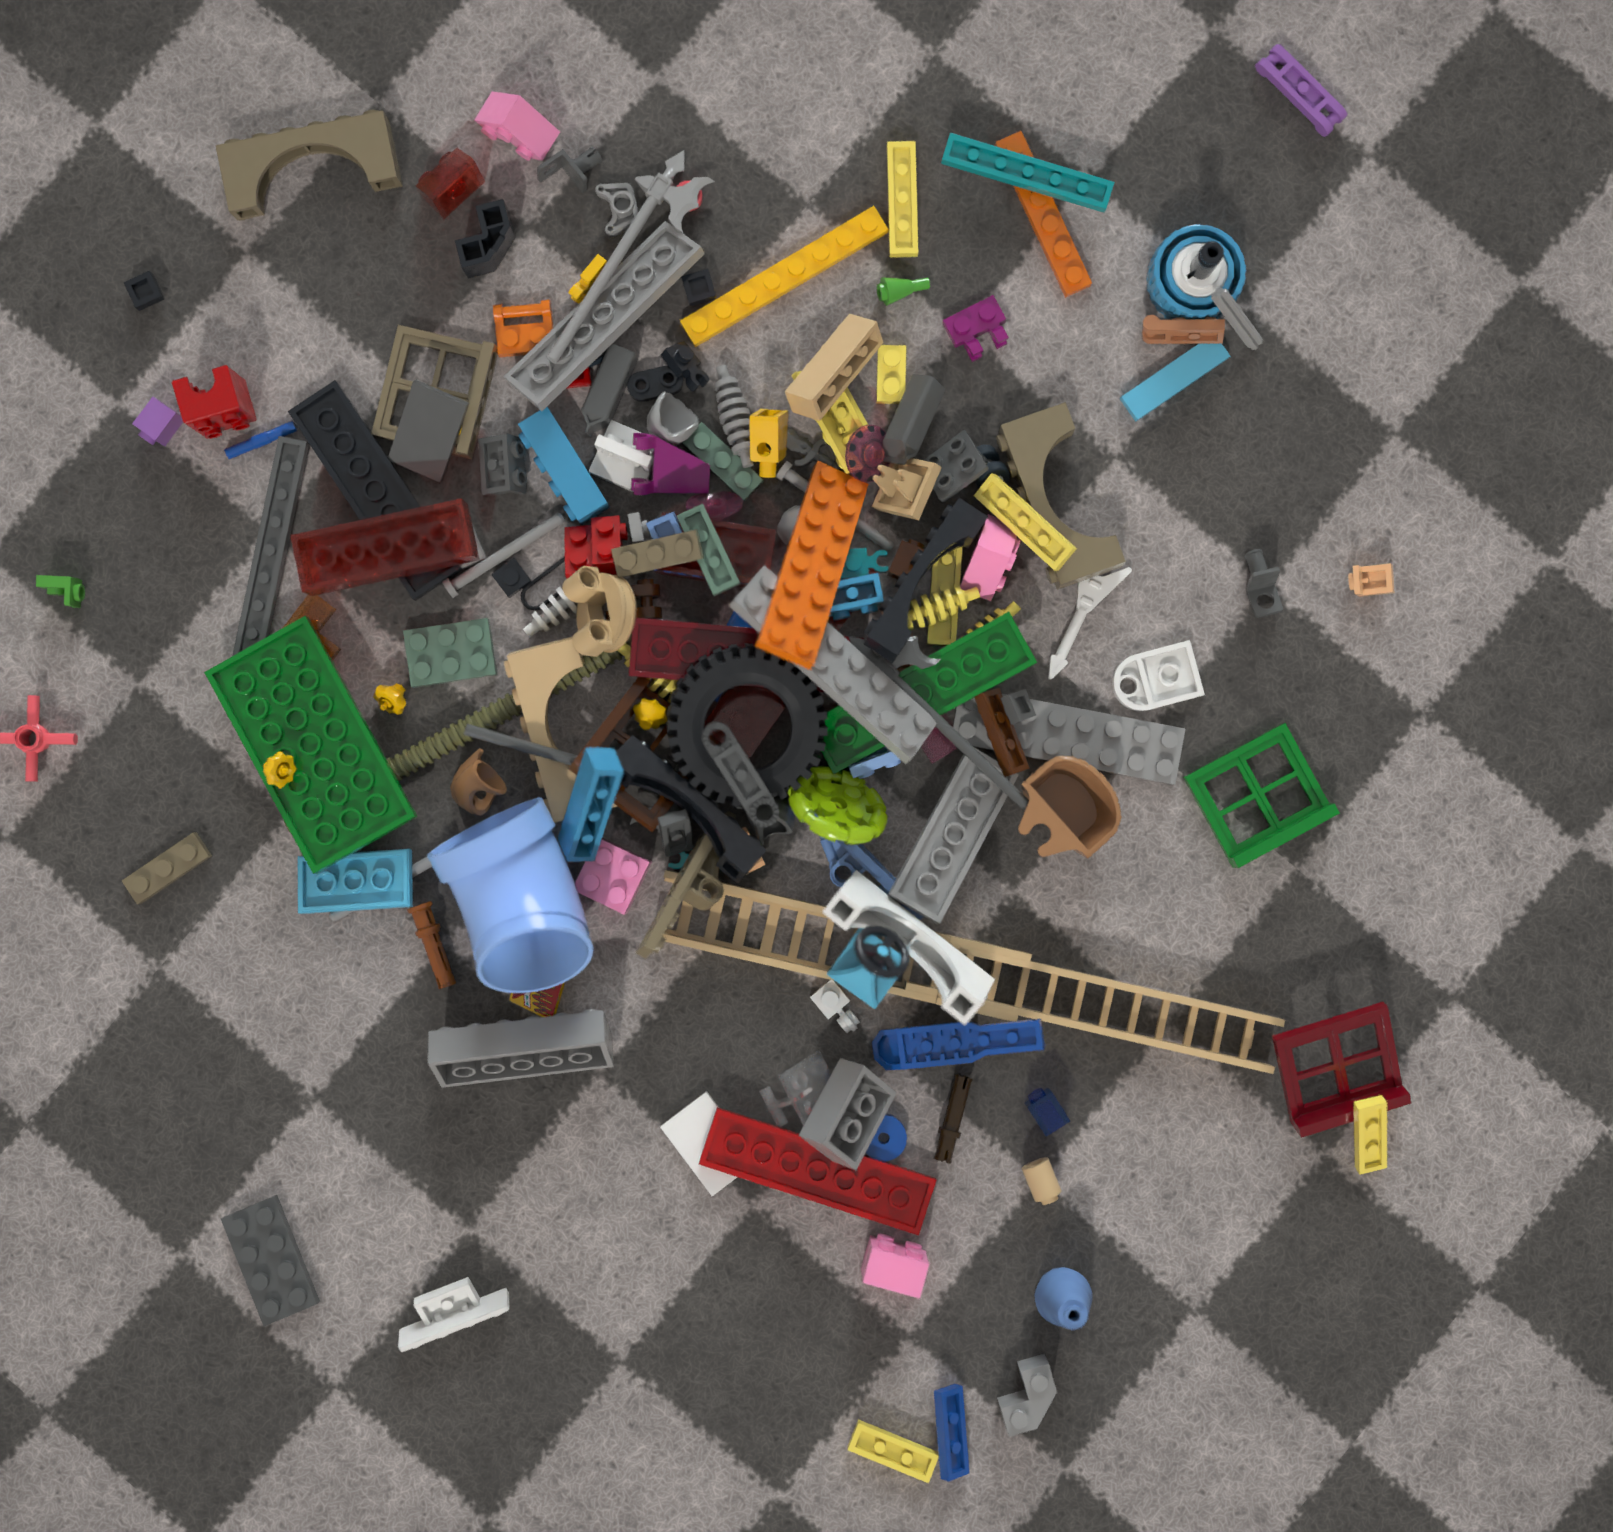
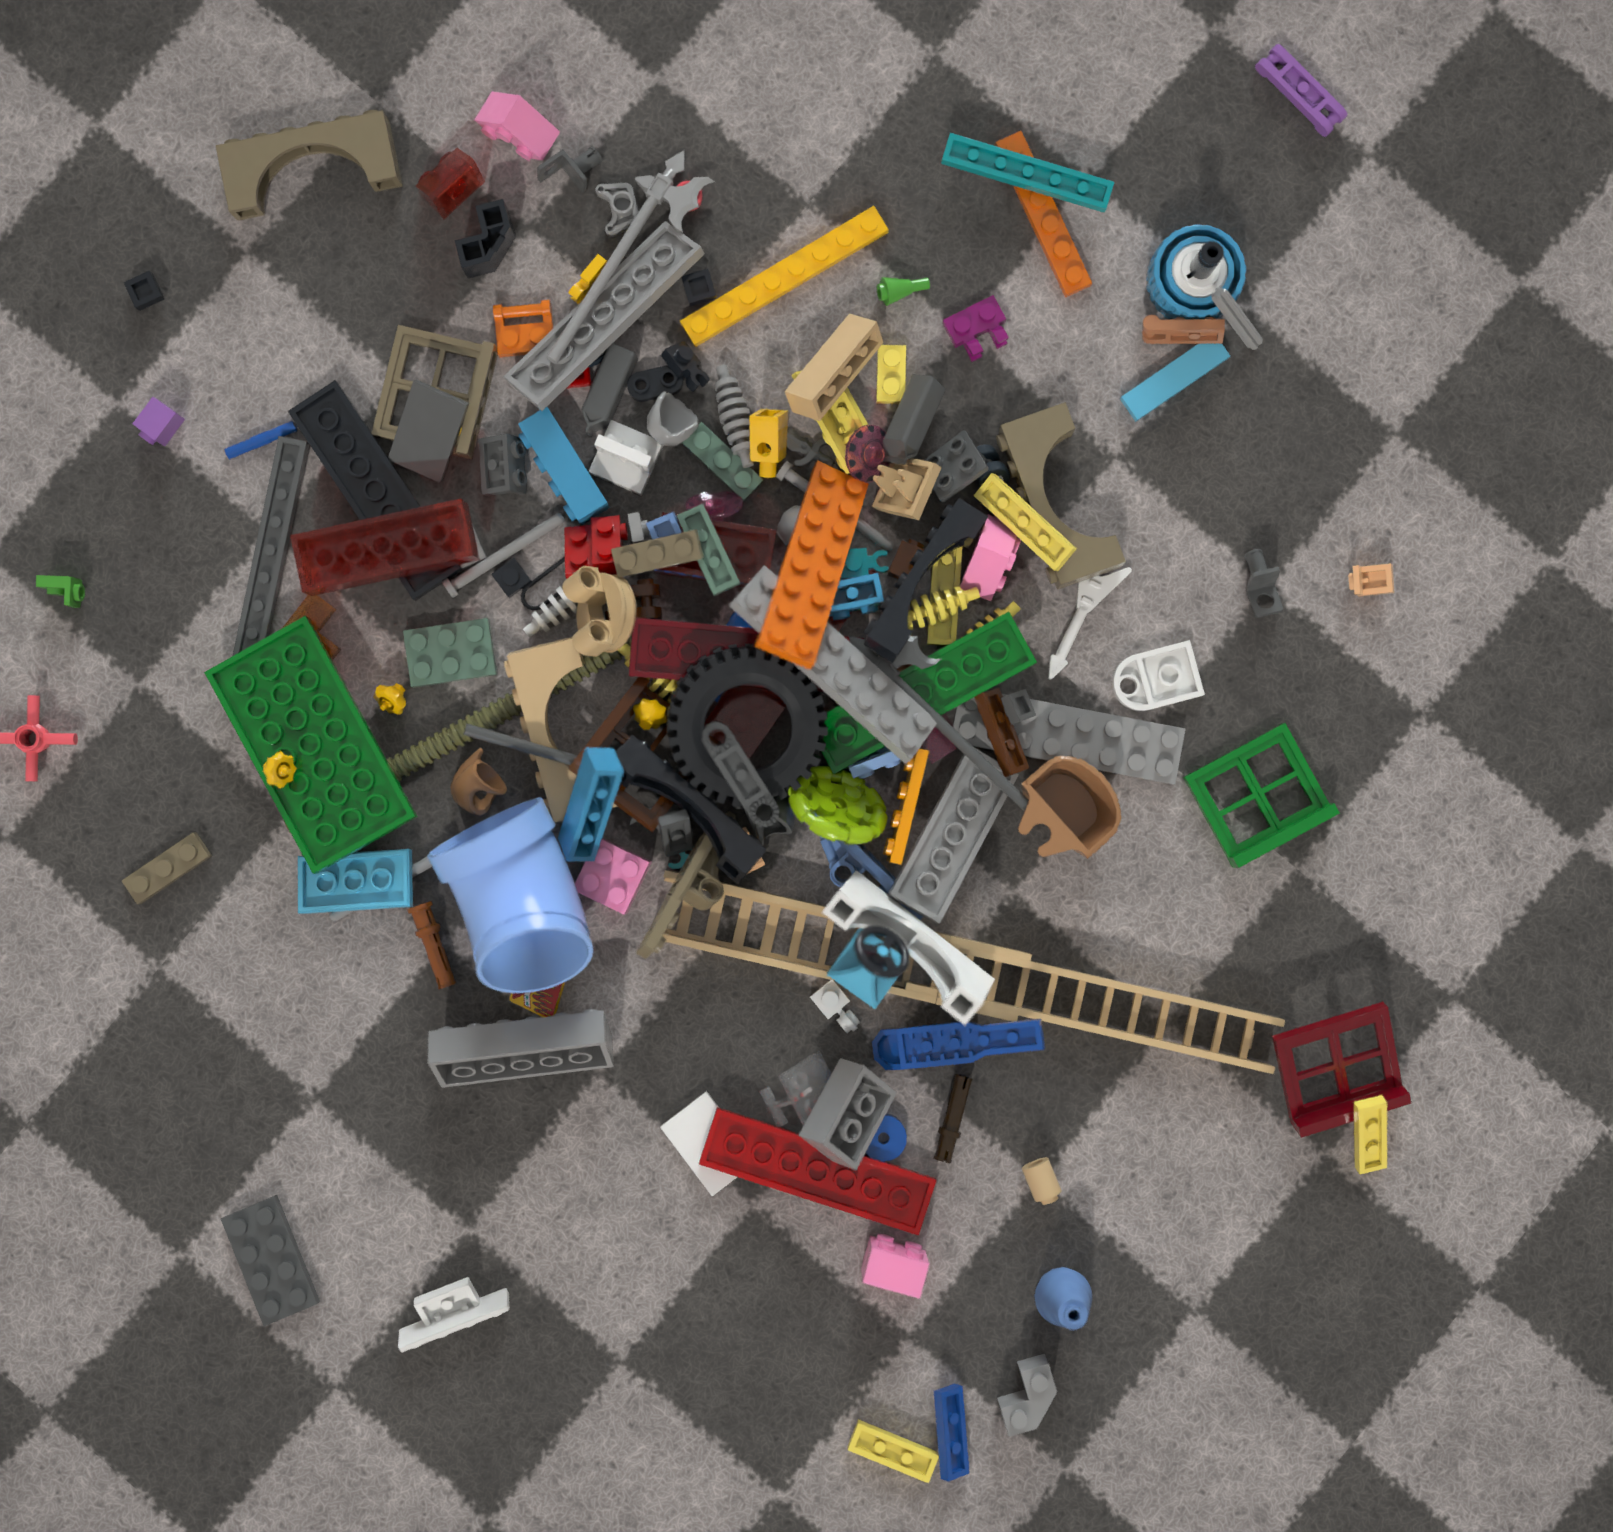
red piece [172,365,257,439] -> none
magenta flag [631,433,710,495] -> none
light yellow plate [887,141,918,257] -> none
clear blue brick [1024,1088,1070,1137] -> none
none -> light orange plate [883,749,929,865]

